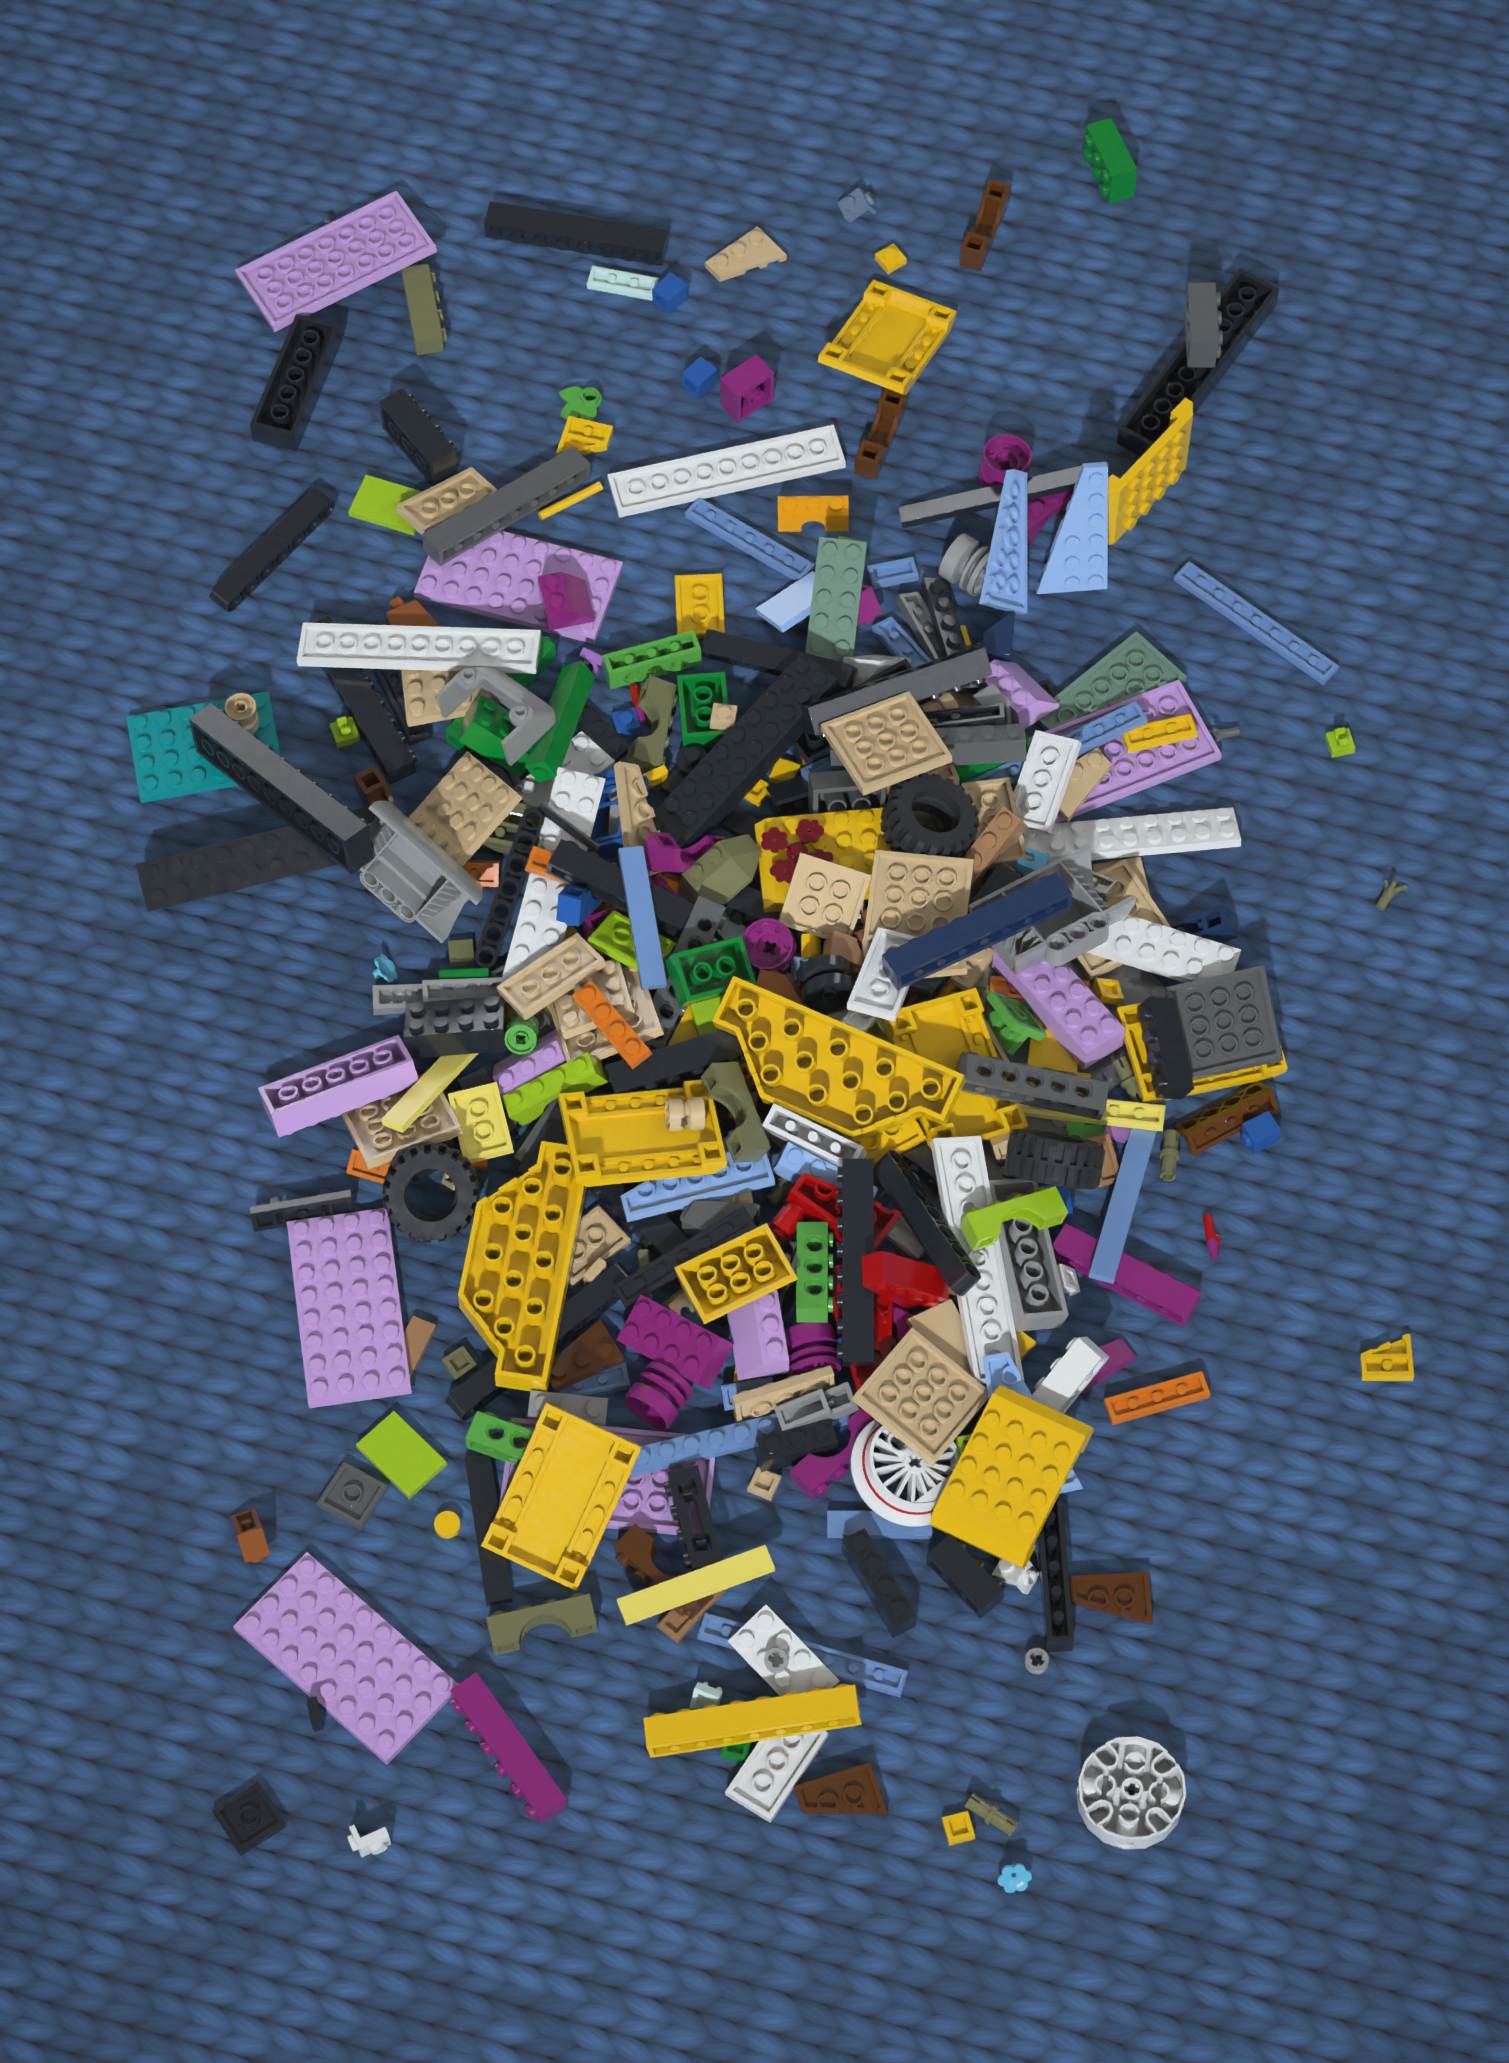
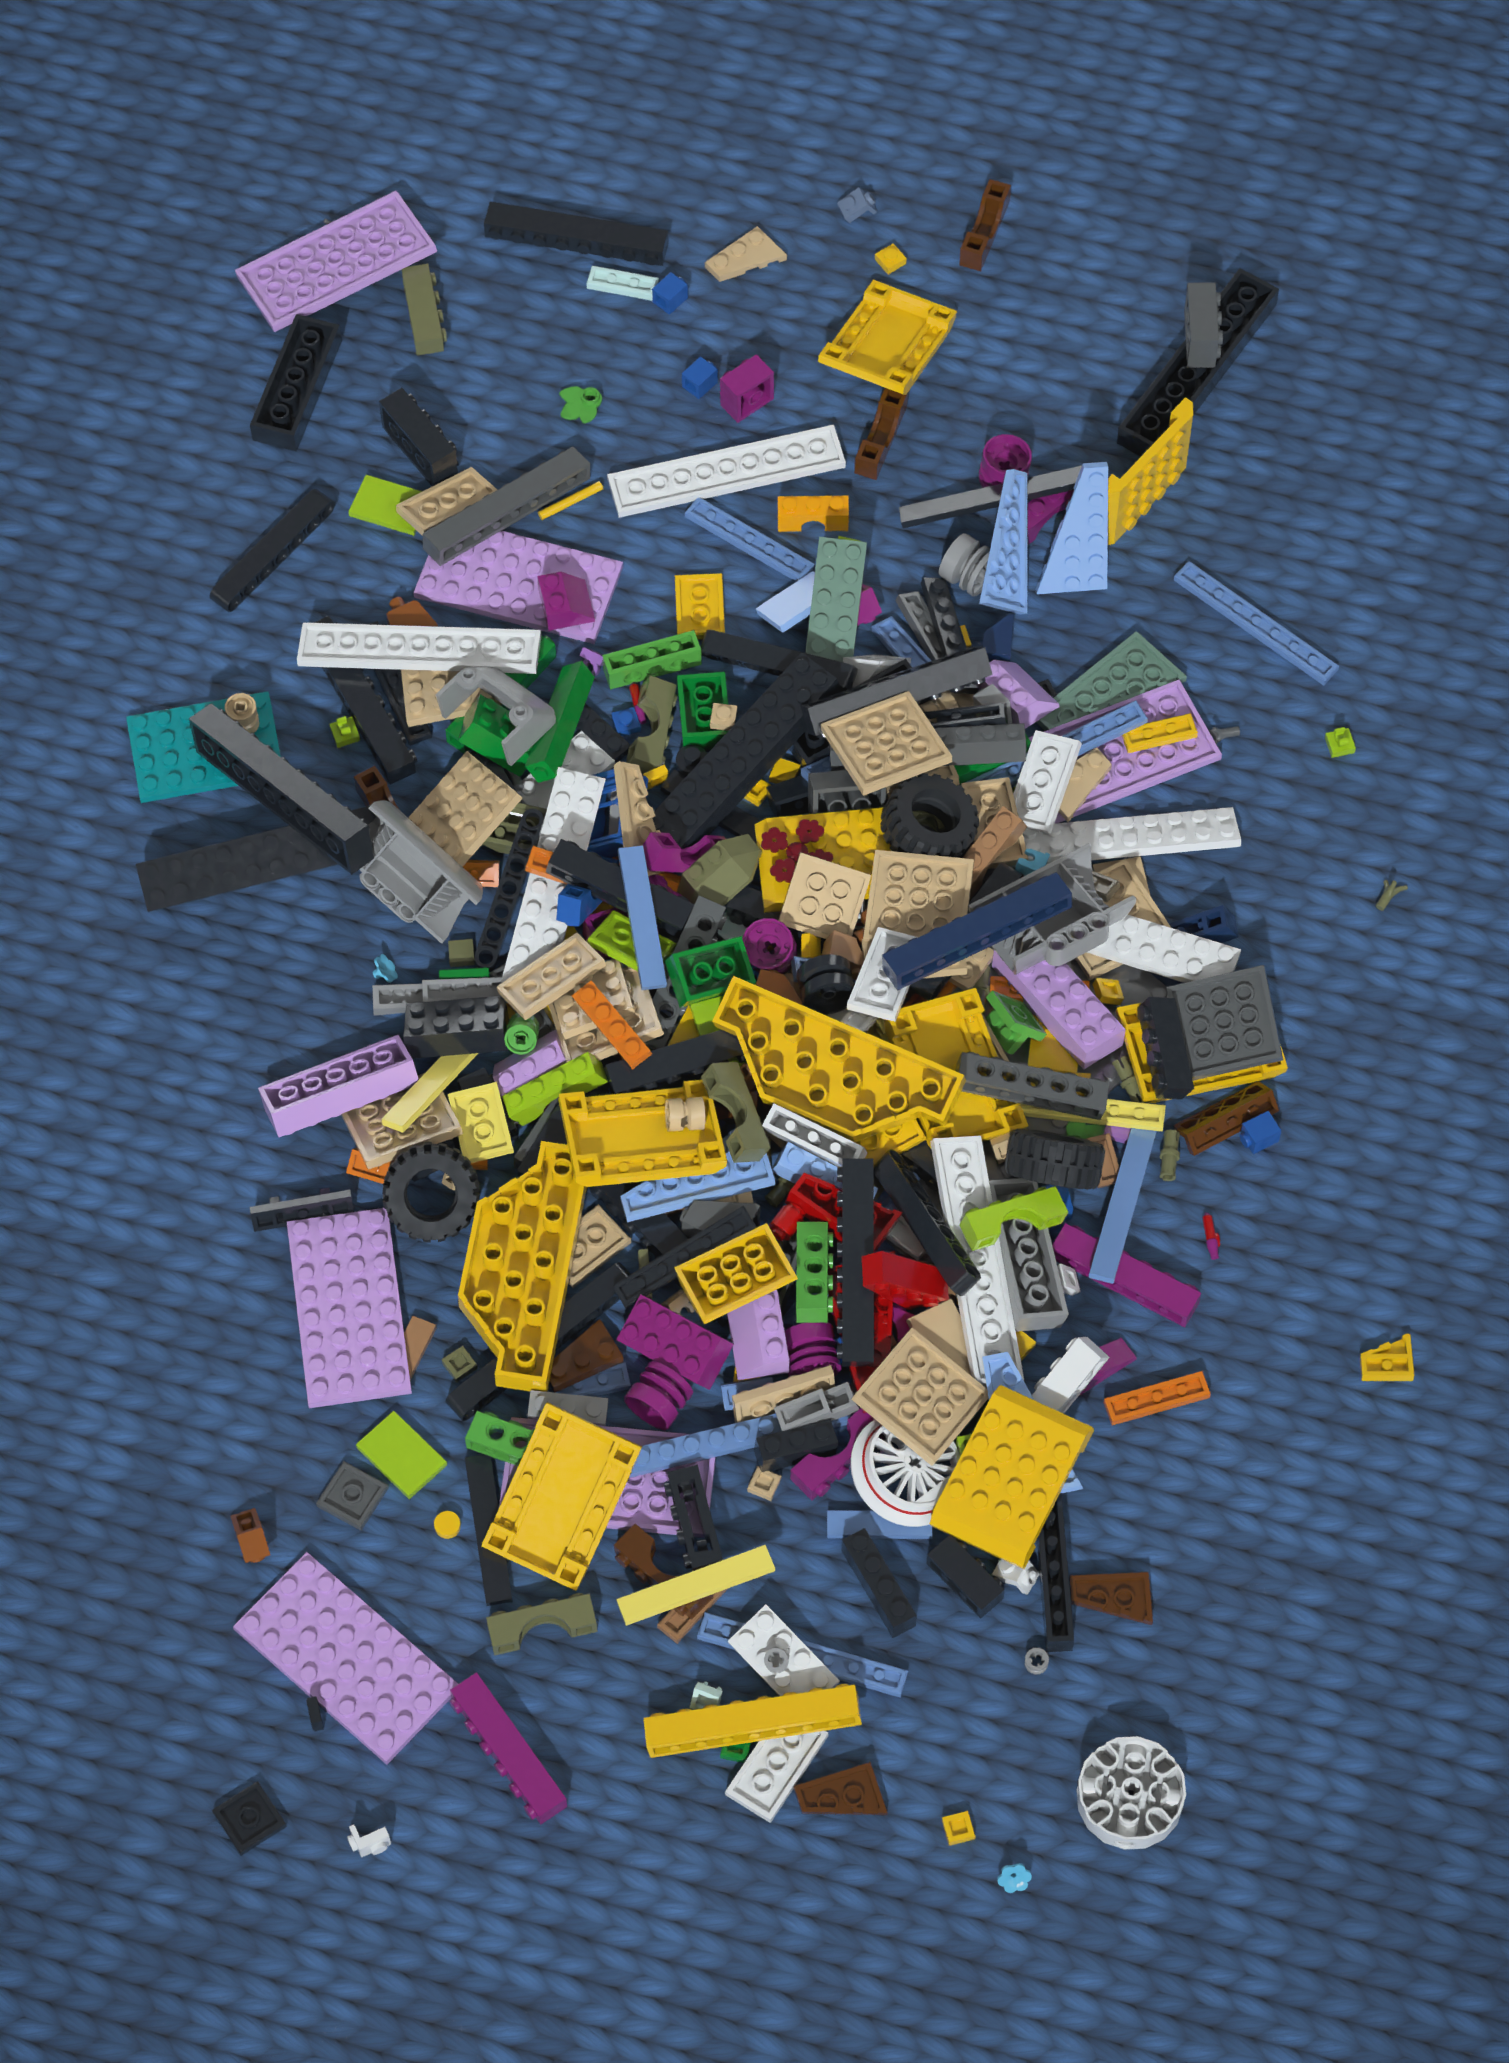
black bar [537,803,601,853] -> none
yellow wing [556,416,614,456] -> none
tan tile [583,1257,607,1287] -> none
medium blue tile [867,557,919,589] -> none
olive pin [965,1793,1019,1837] -> none
green brick [1082,118,1137,204] -> none

